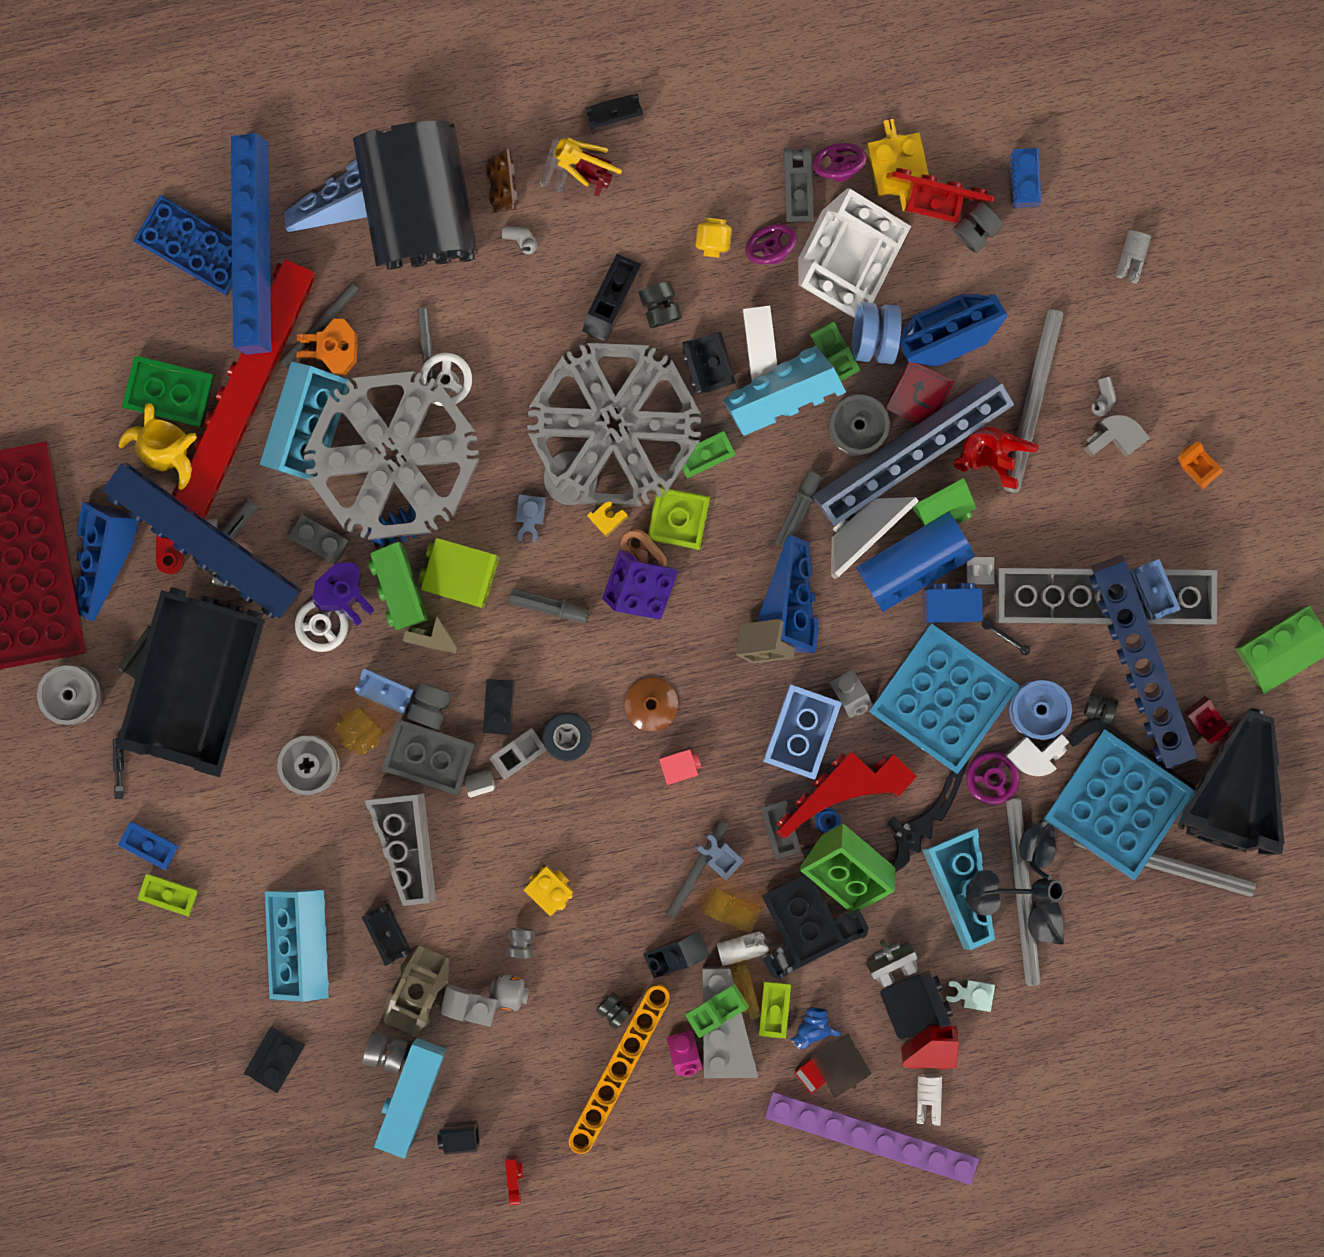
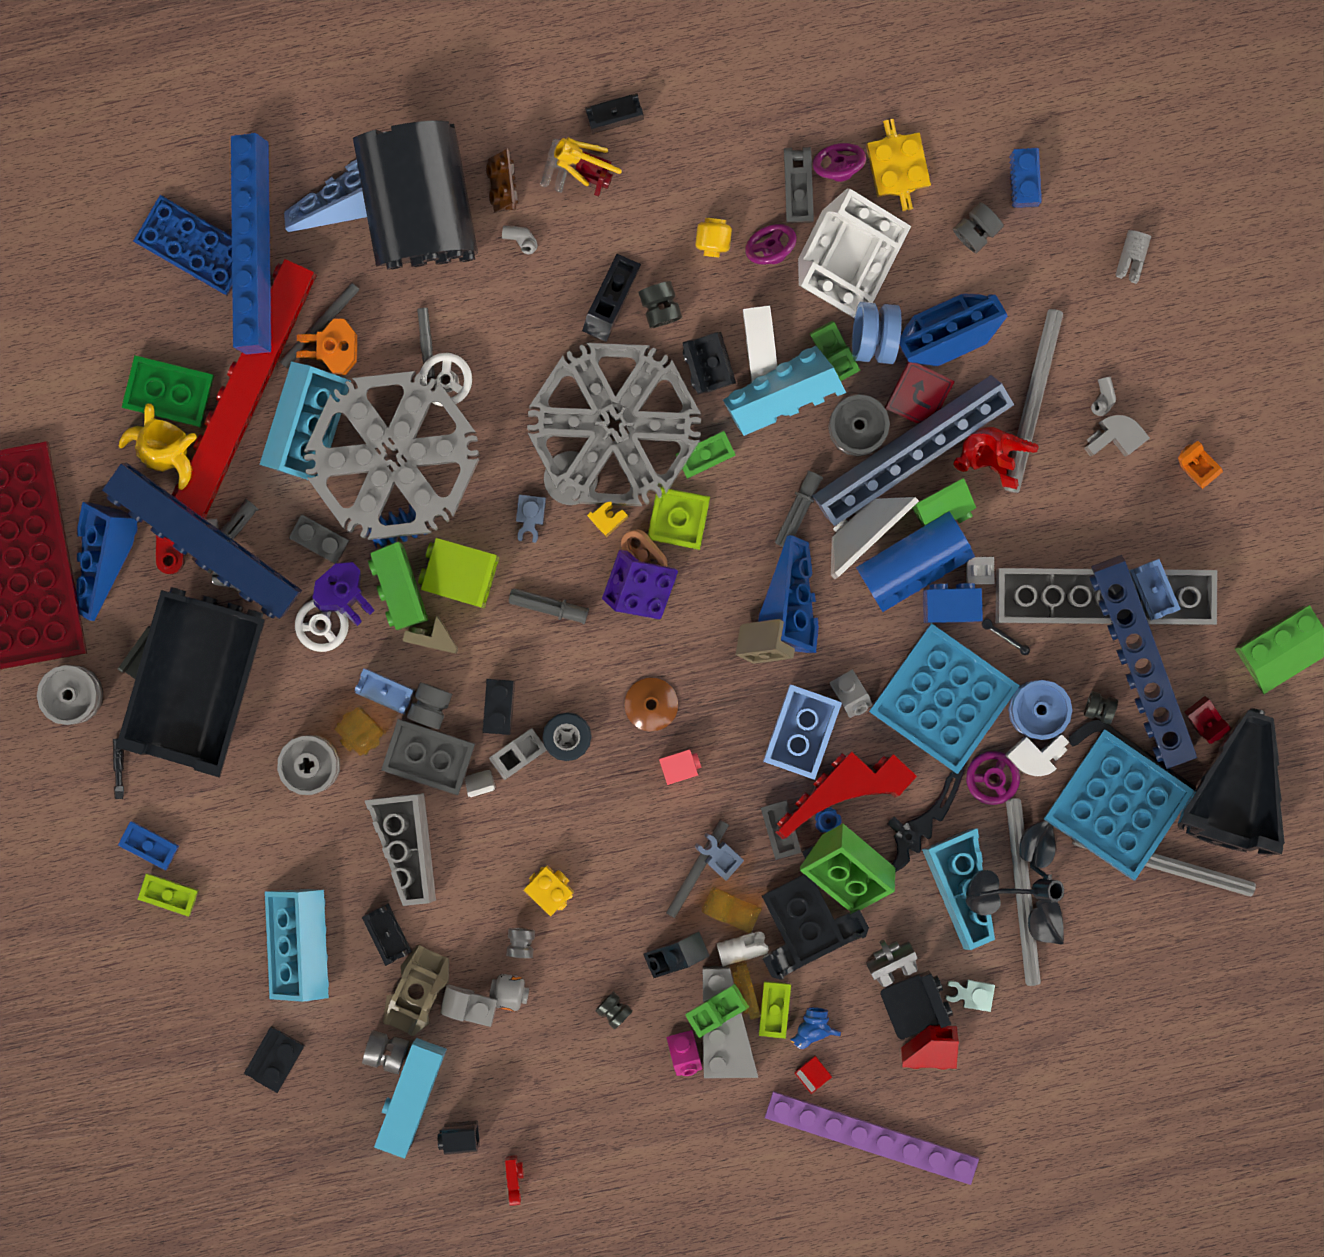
light orange beam [569,983,670,1154] -> none
clear smoke piece [811,1033,872,1098] -> none
red bracket [886,168,995,224] -> none
white hinge [917,1074,942,1126] -> none

